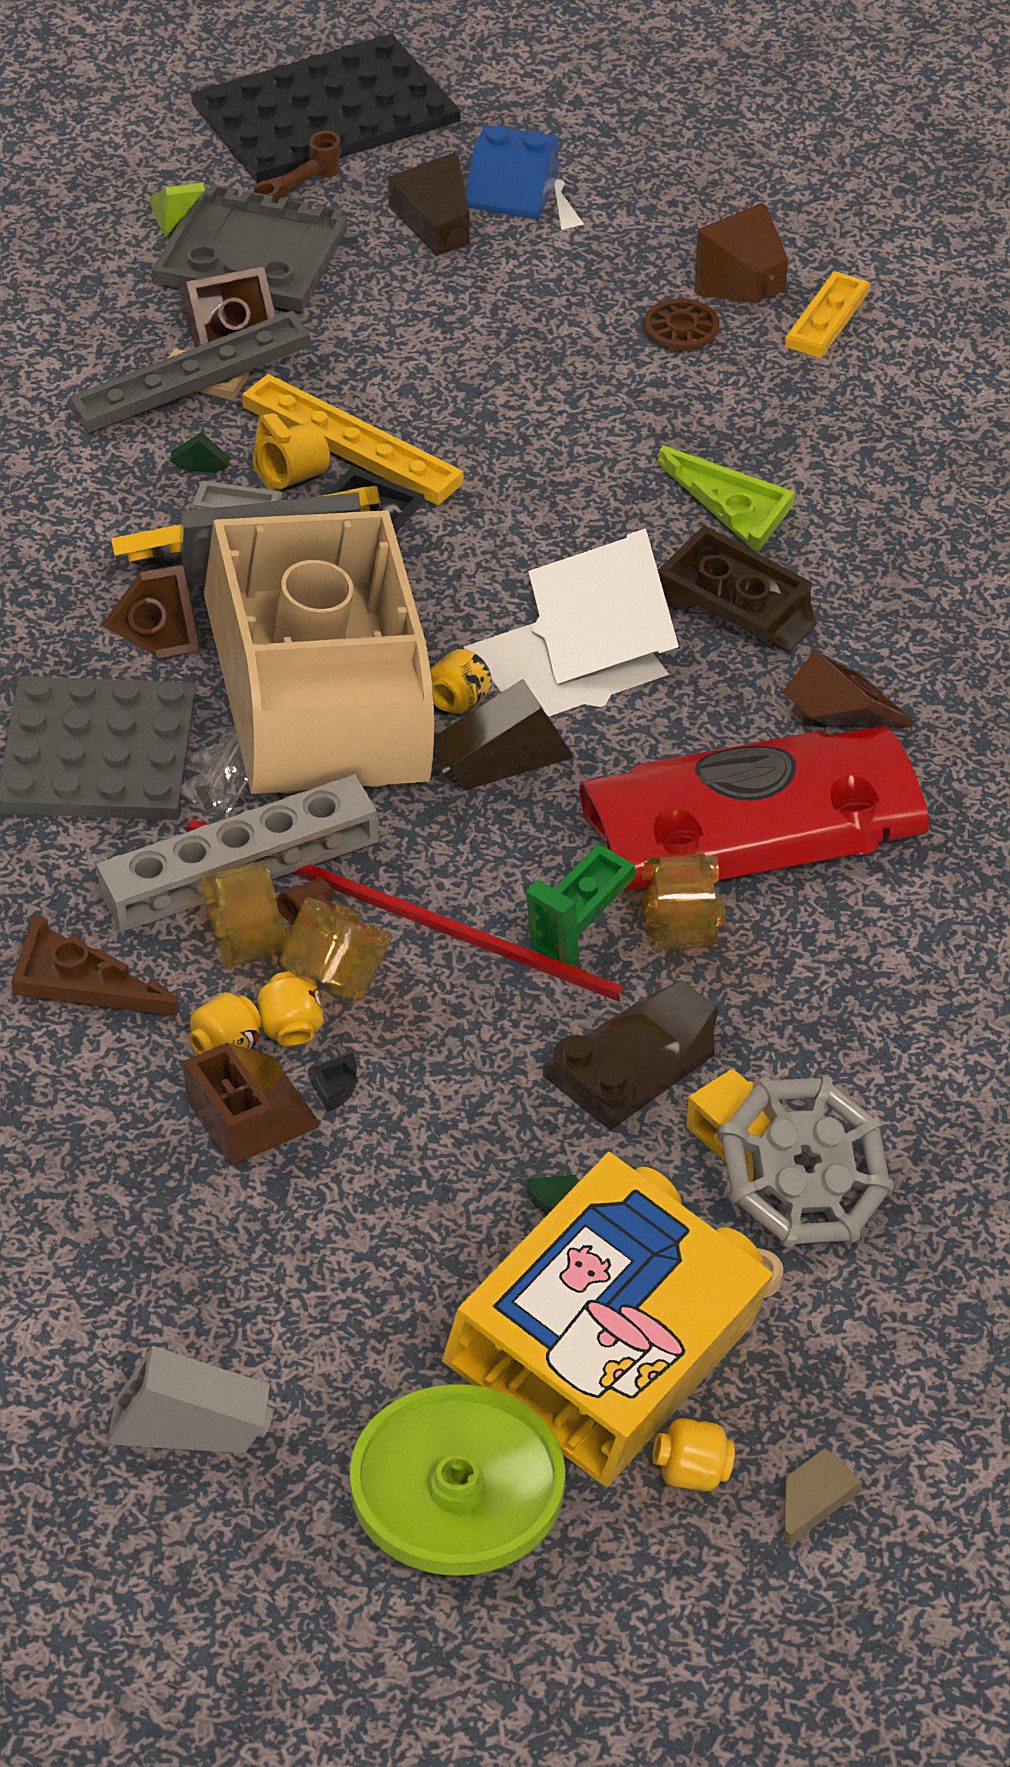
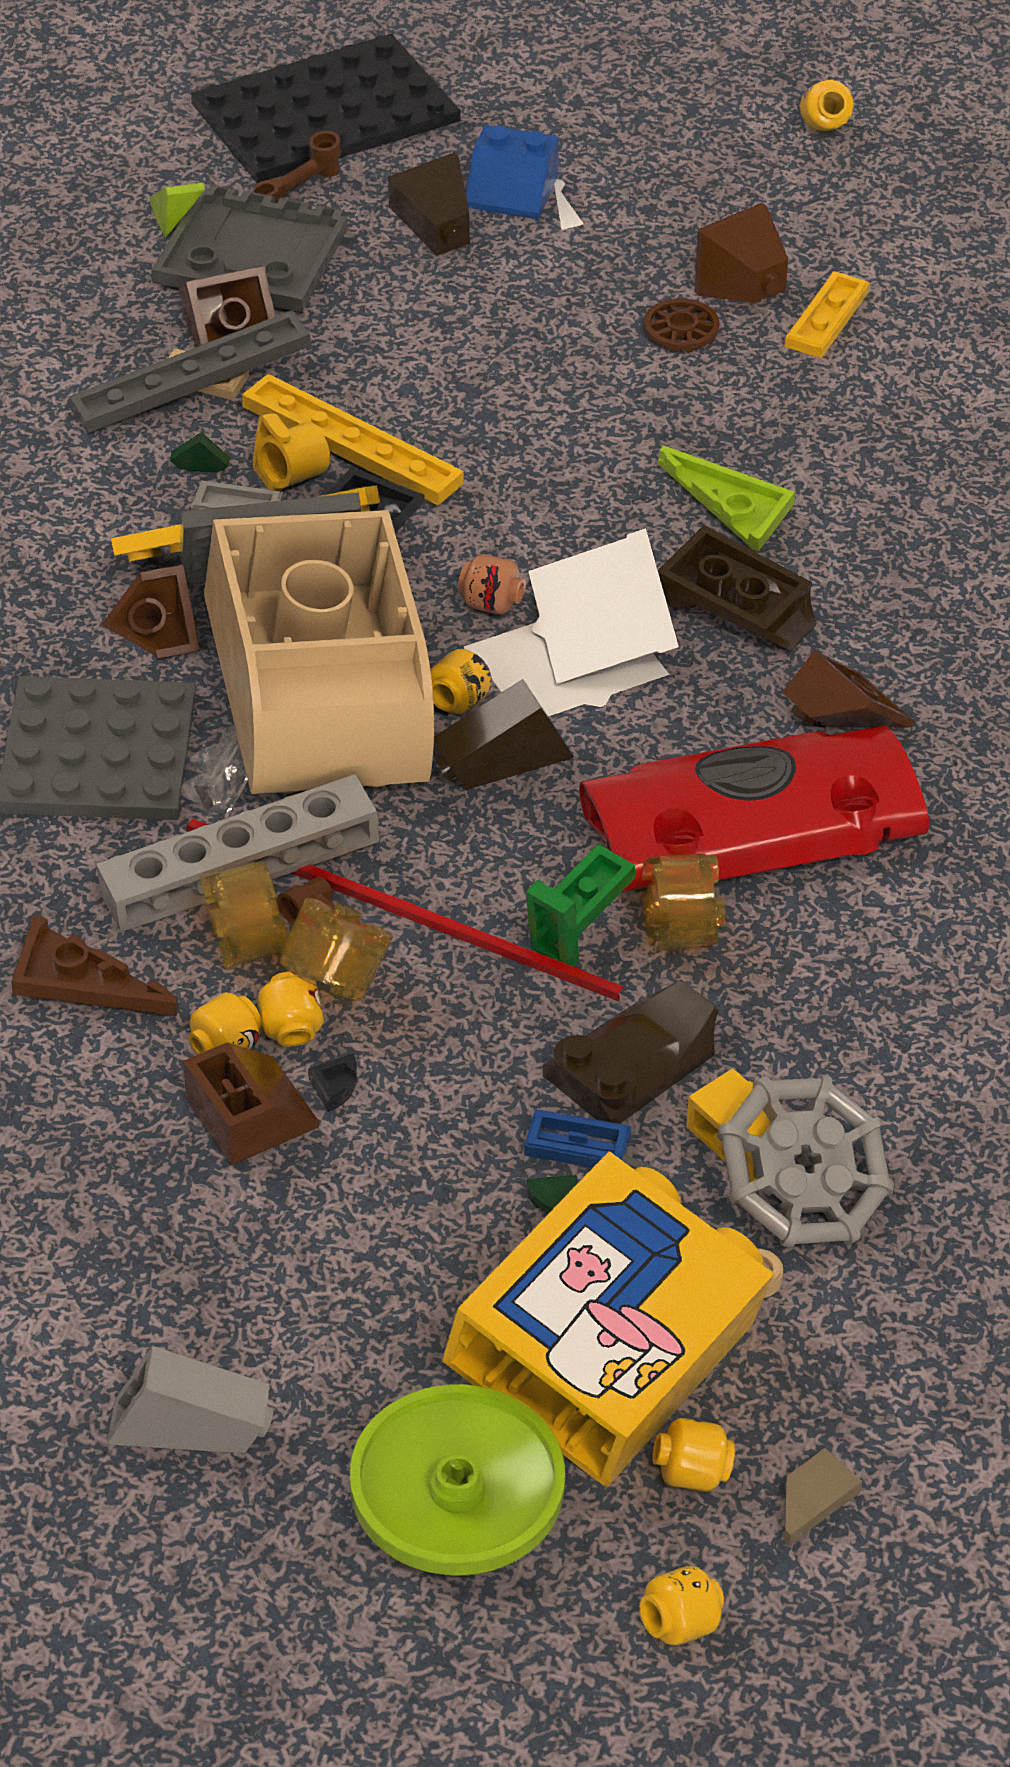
none -> nougat head [458,554,526,615]
none -> blue tile [524,1109,631,1168]
none -> yellow head [639,1566,724,1646]
none -> yellow head [800,80,854,132]

